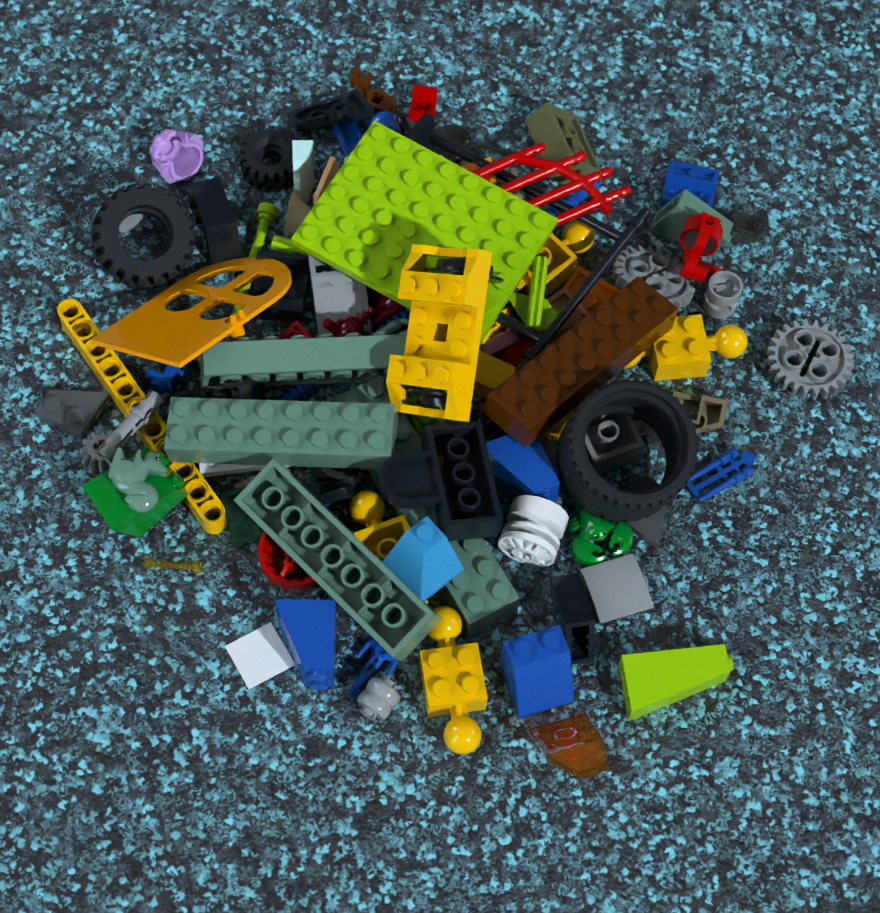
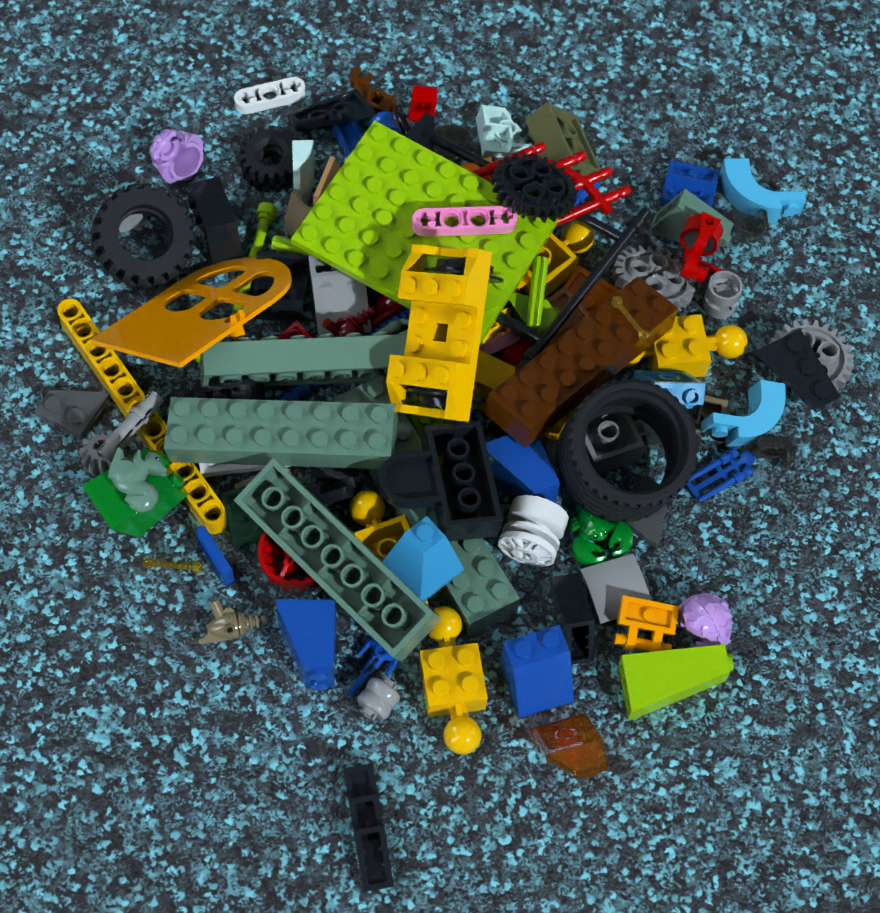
blue bracket [146,365,189,395] -> none
white sticker [225,622,295,689] -> none
none -> blue tile [195,526,234,586]
none -> dark tan piece [198,598,269,644]
none -> white beam [234,77,305,114]
none -> black slope [343,763,394,892]
none -> bright pink beam [411,206,518,237]
none -> light aqua slope [475,105,533,158]
none -> black gear [491,153,578,223]
none -> clear yellow hinge [611,296,649,341]
none -> light orange plate [613,595,679,652]
none -> dark azure plate [634,370,706,409]
none -> lavender helmet [677,593,733,647]
none -> medium azure arch [701,380,786,447]
none -> medium azure arch [720,158,806,223]
none -> clear smoke bracket [751,434,796,472]
none -> black wing [752,329,841,412]

